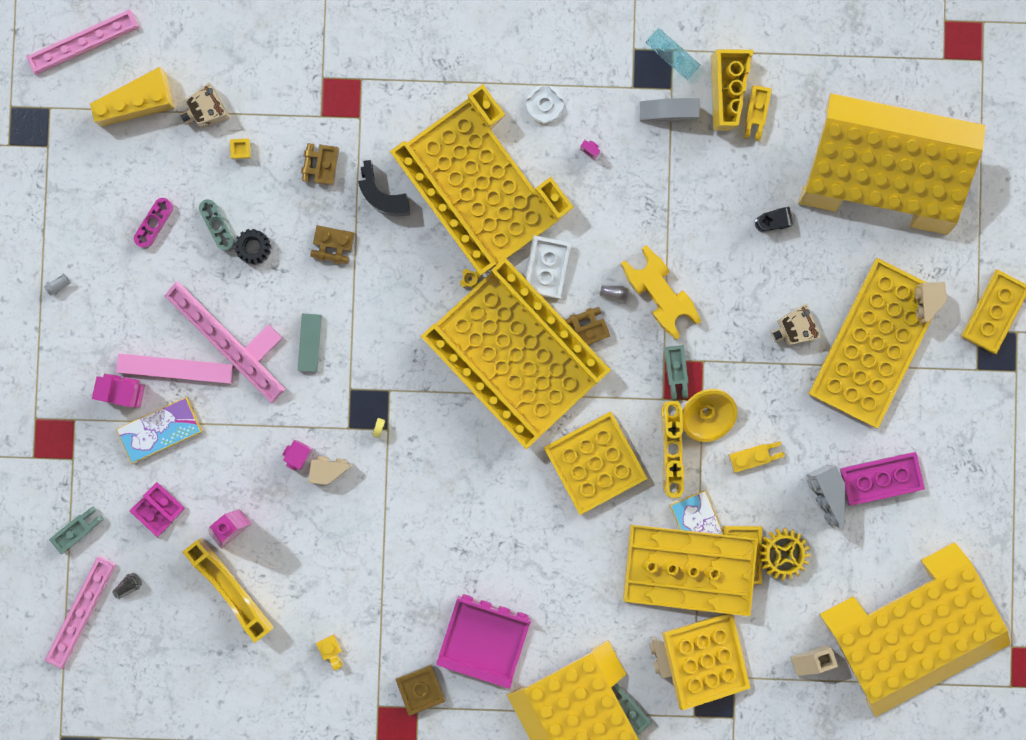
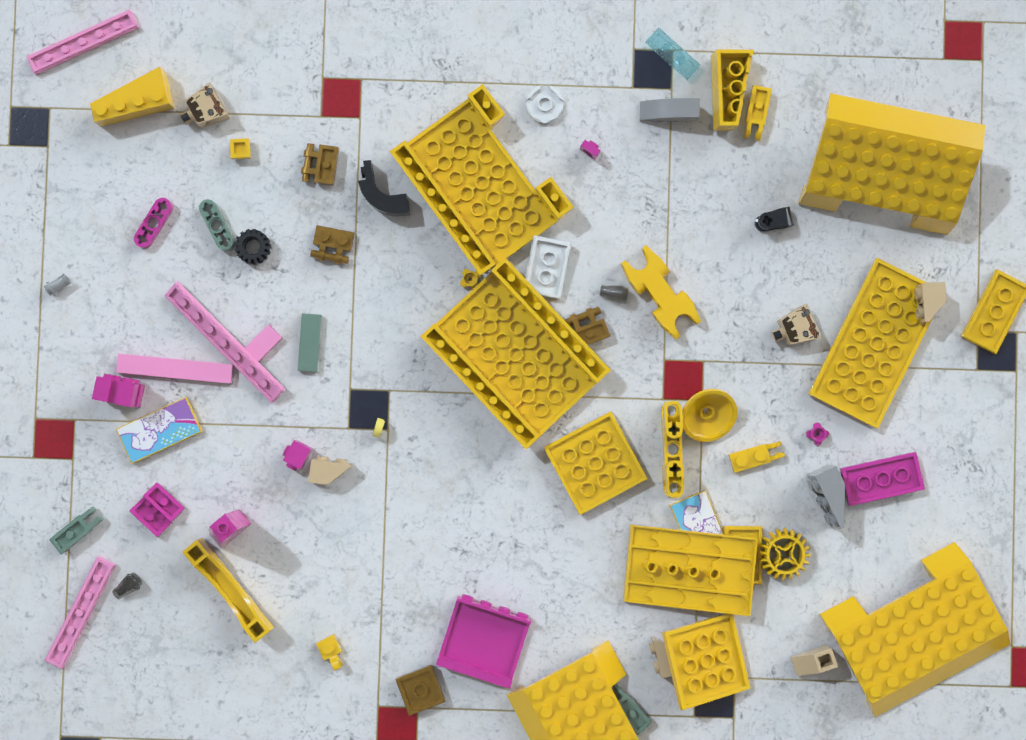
sand green hinge [664,345,688,400] -> none
none -> dark pink plate [806,423,829,445]

